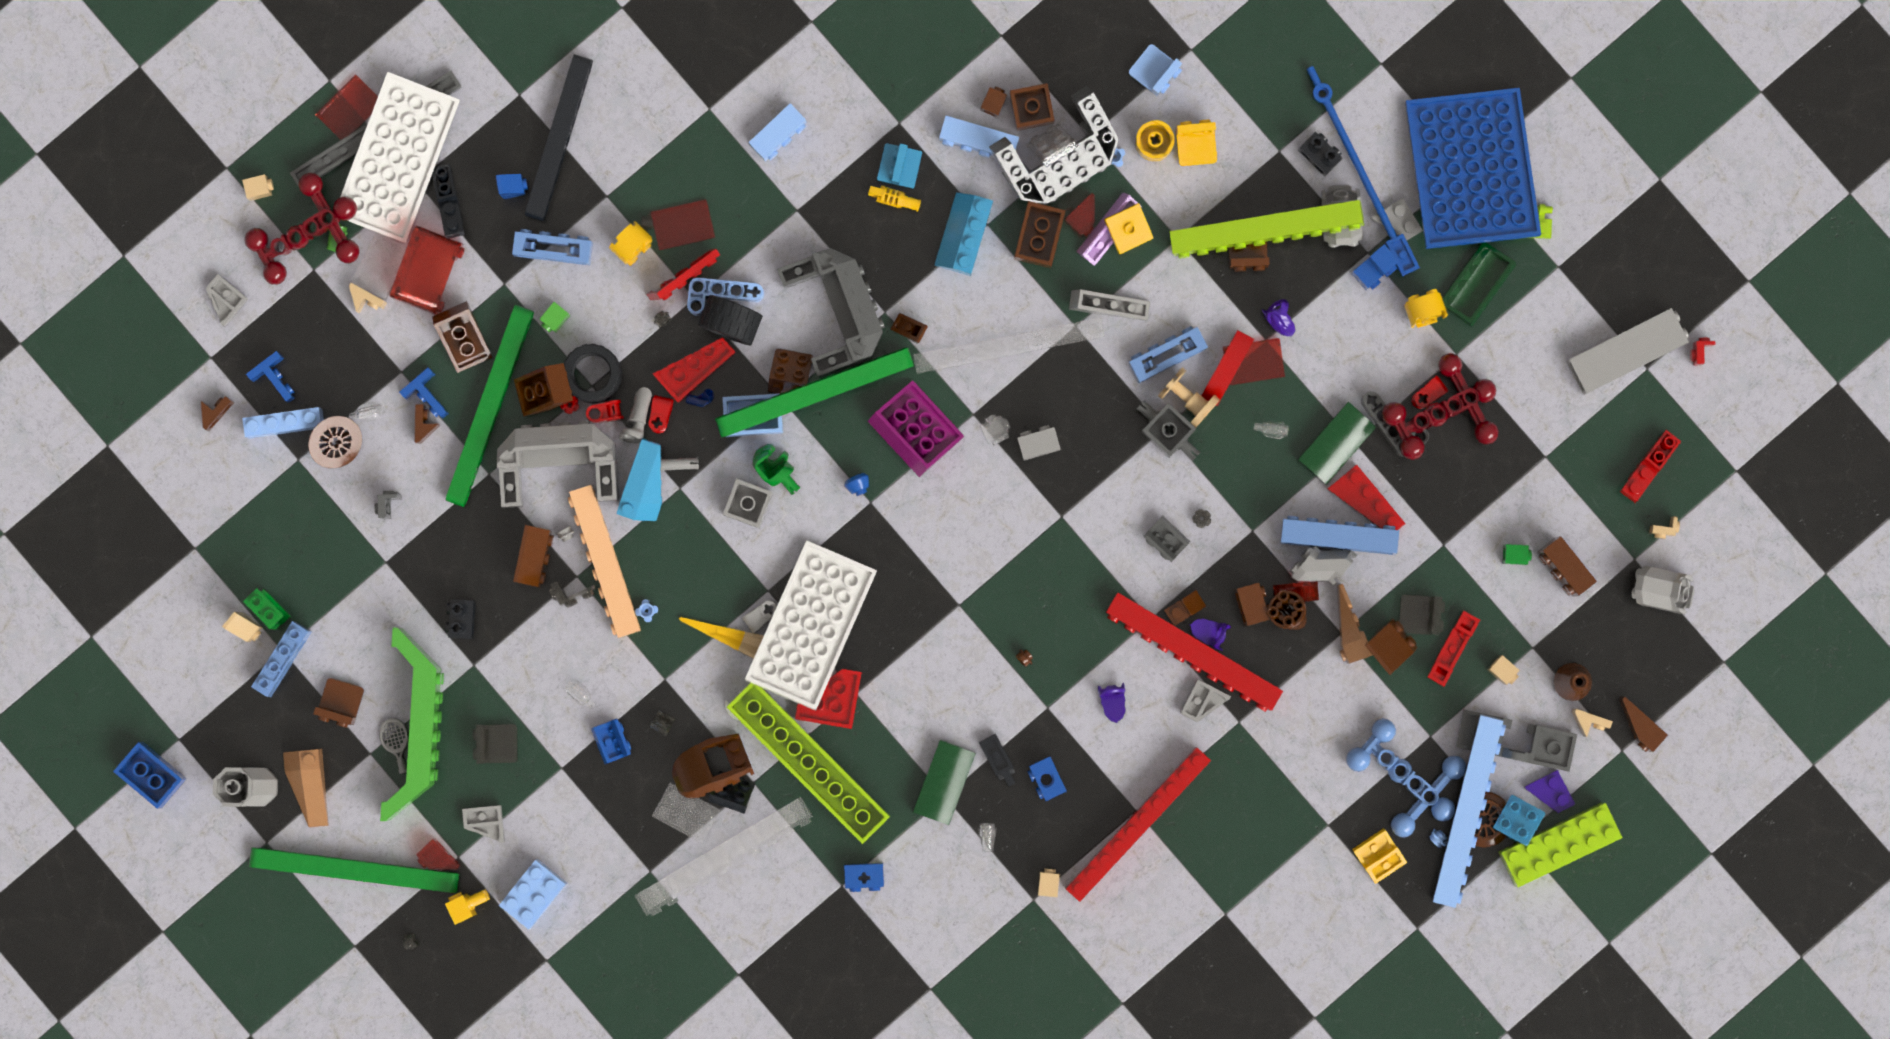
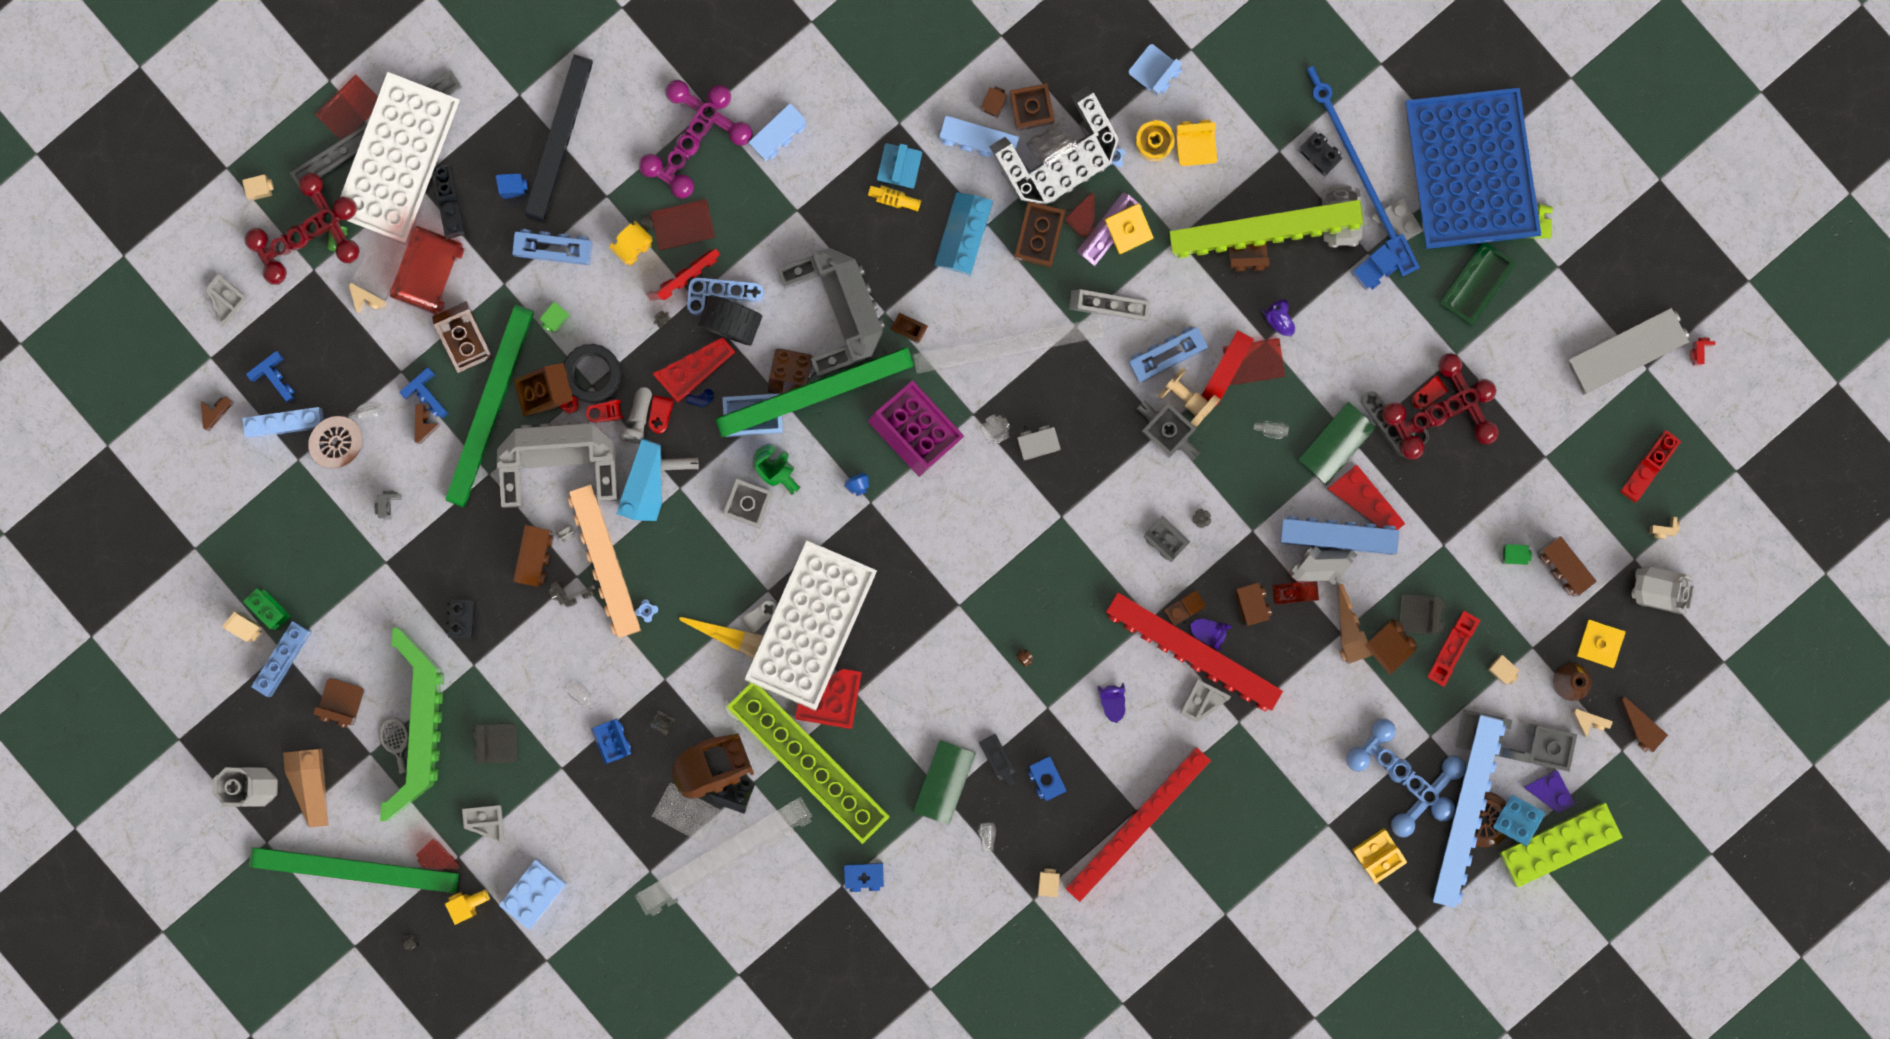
blue brick [113,742,187,809] -> none
reddish brown cone [1267,590,1307,630] -> none
yellow brick [1404,289,1448,328] -> none
light blue plate [1429,828,1447,848] -> none
none -> magenta piece [638,80,753,198]
none -> yellow plate [1576,620,1625,668]

